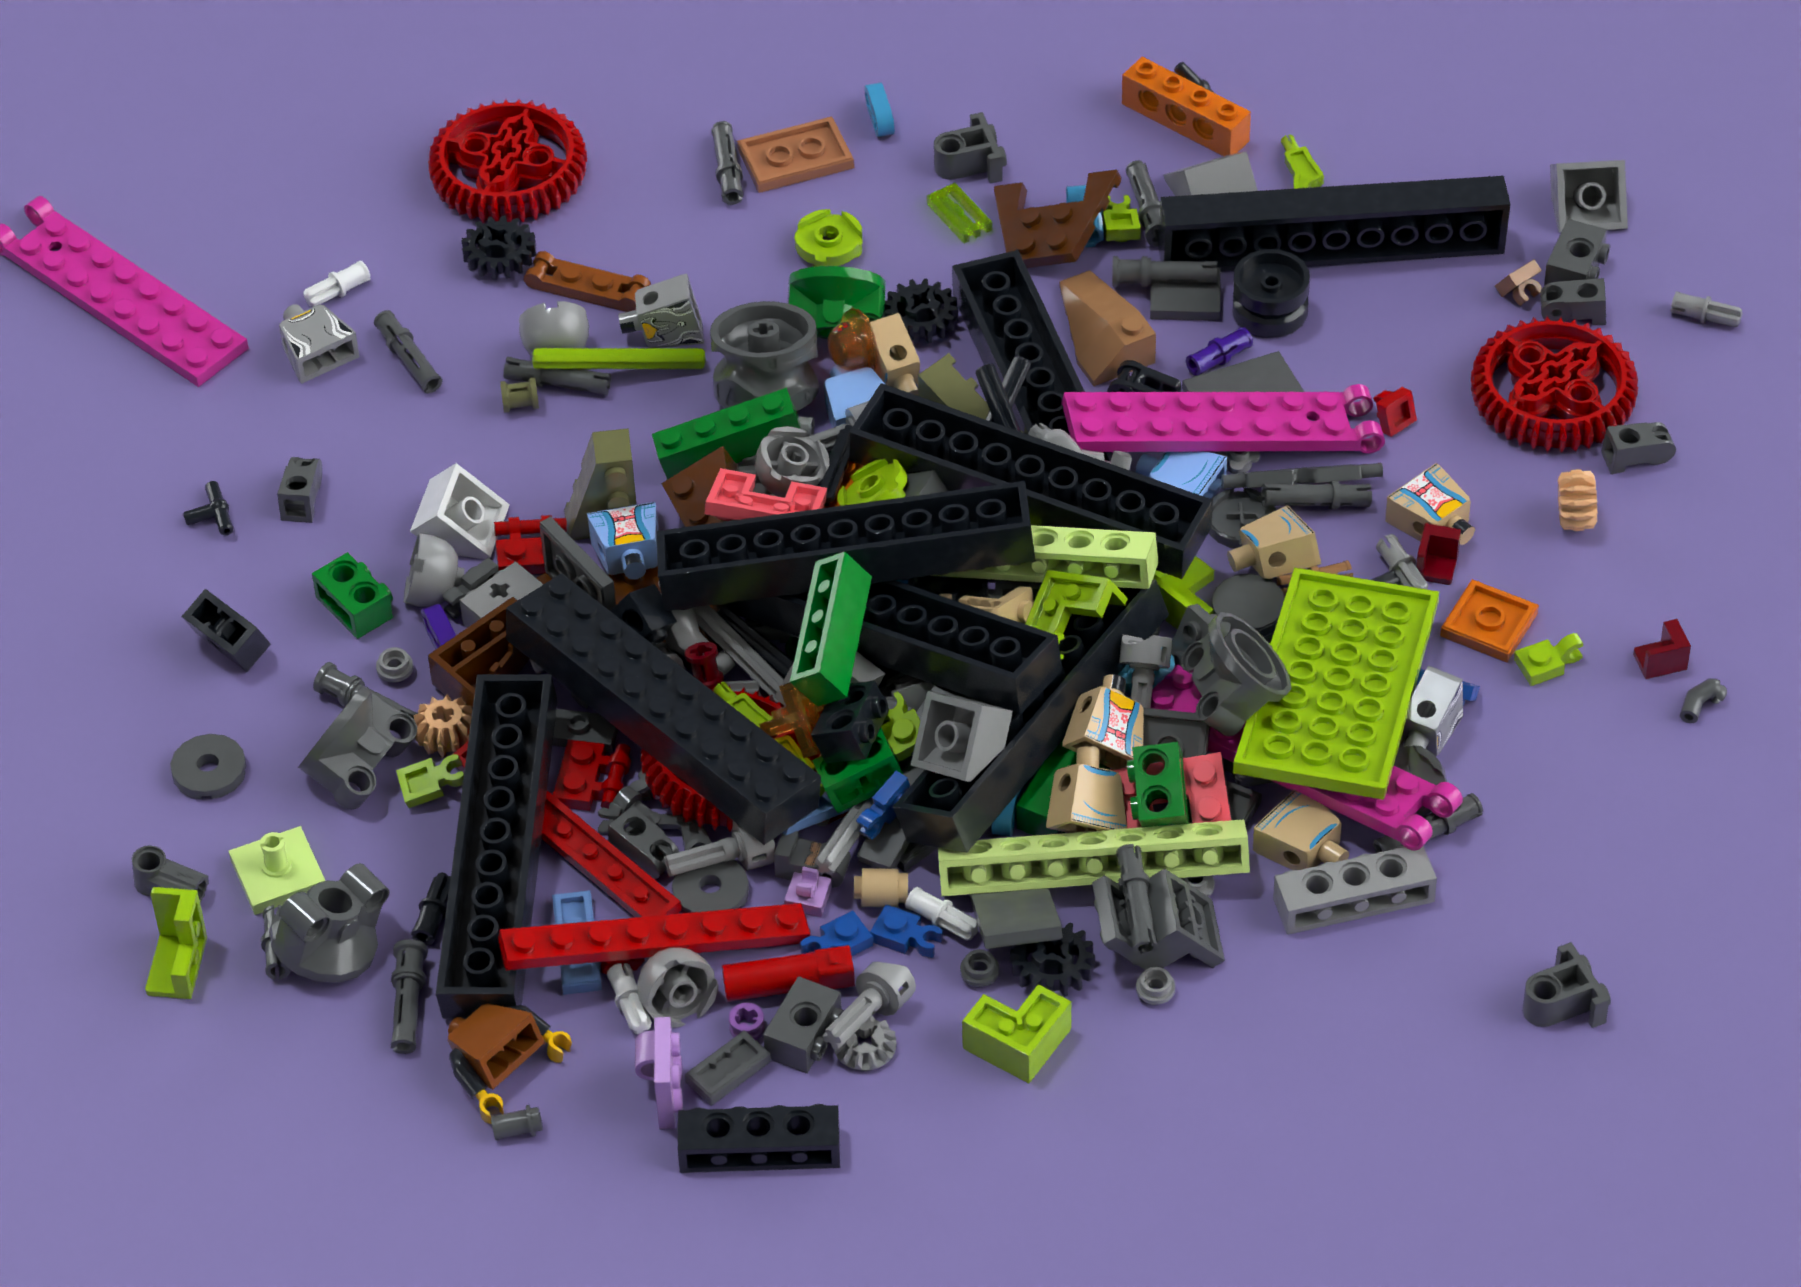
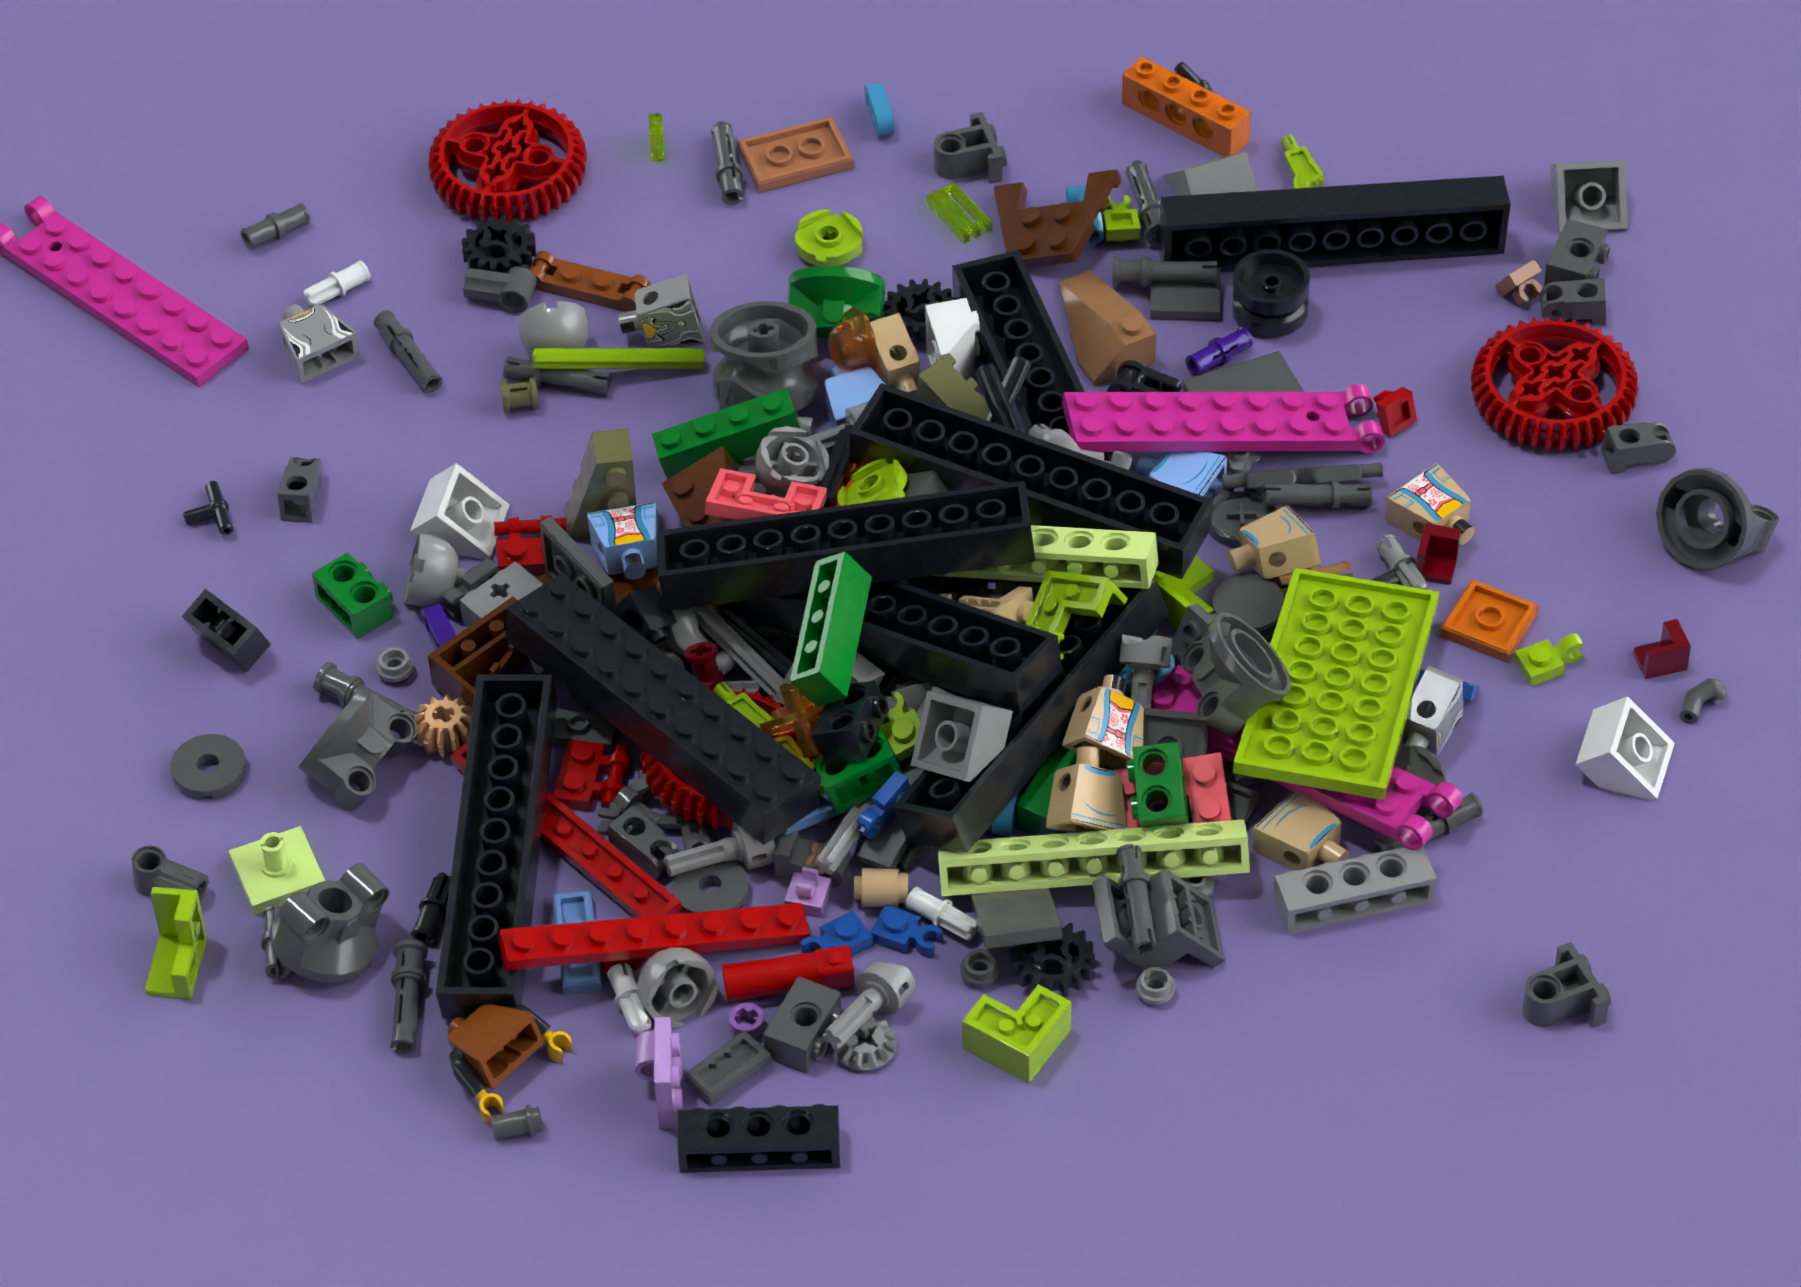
lime plate [396,754,464,808] -> none
light nougat gear [1557,469,1598,531] -> none
light grey axle [1671,291,1742,327] -> none
none -> dark grey pin [240,203,310,249]
none -> dark grey piece [463,267,537,313]
none -> clear neon green tile [649,113,665,162]
none -> white slope [925,298,980,380]
none -> white slope [1575,696,1675,801]
none -> dark grey piece [1656,468,1779,569]

